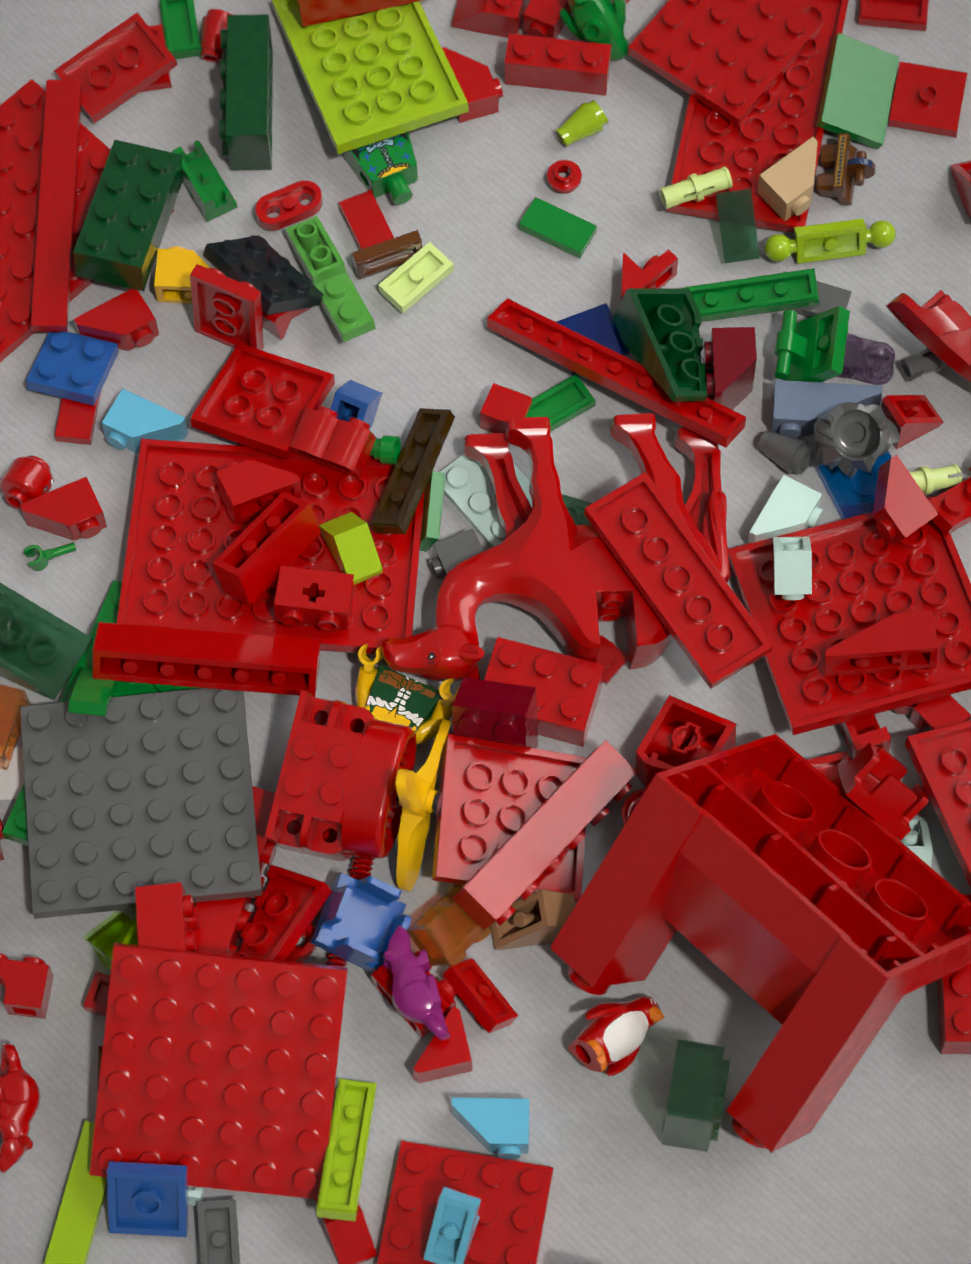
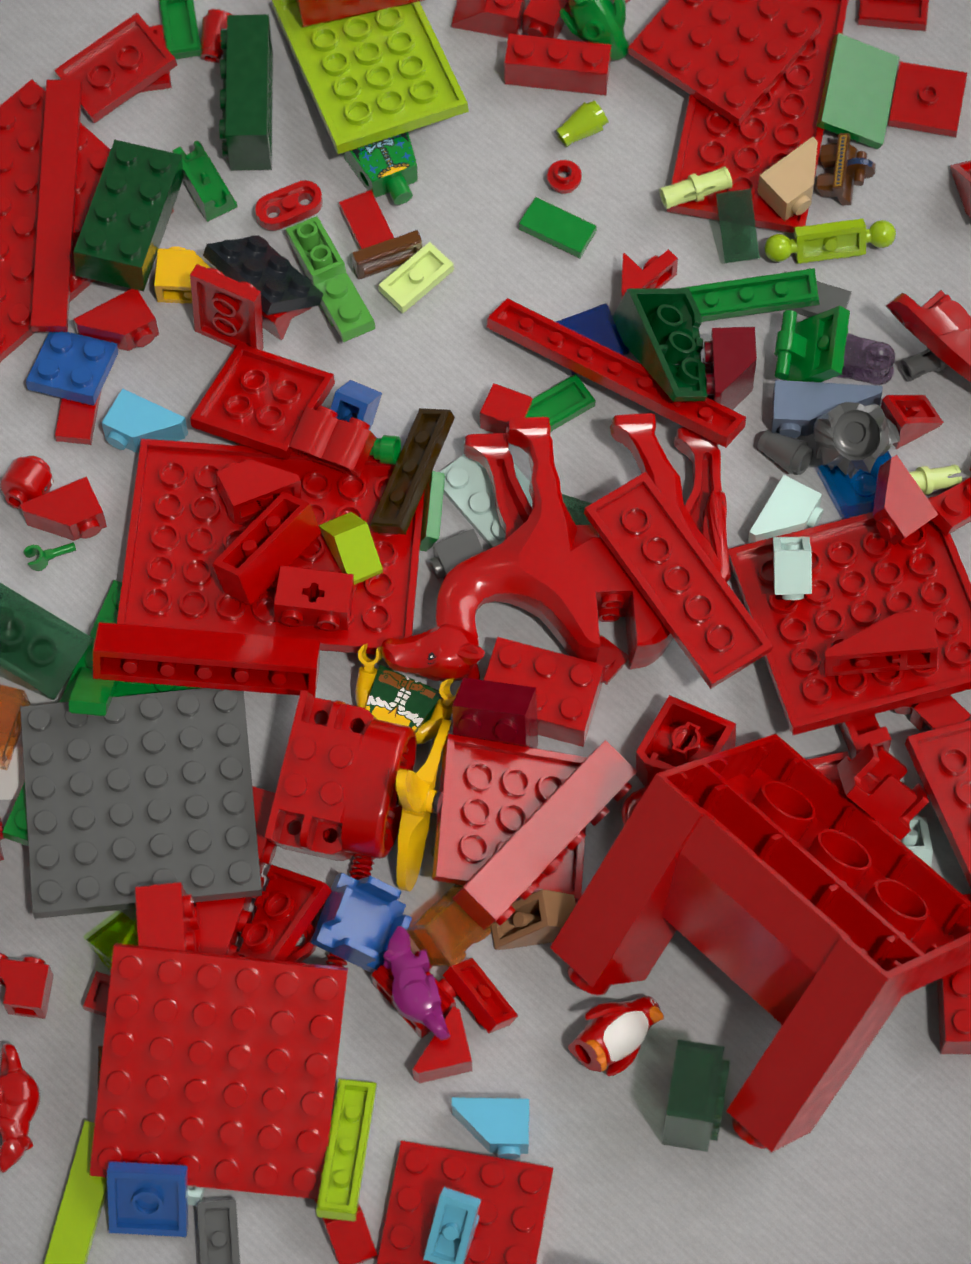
red slope [442,47,503,123] -> none

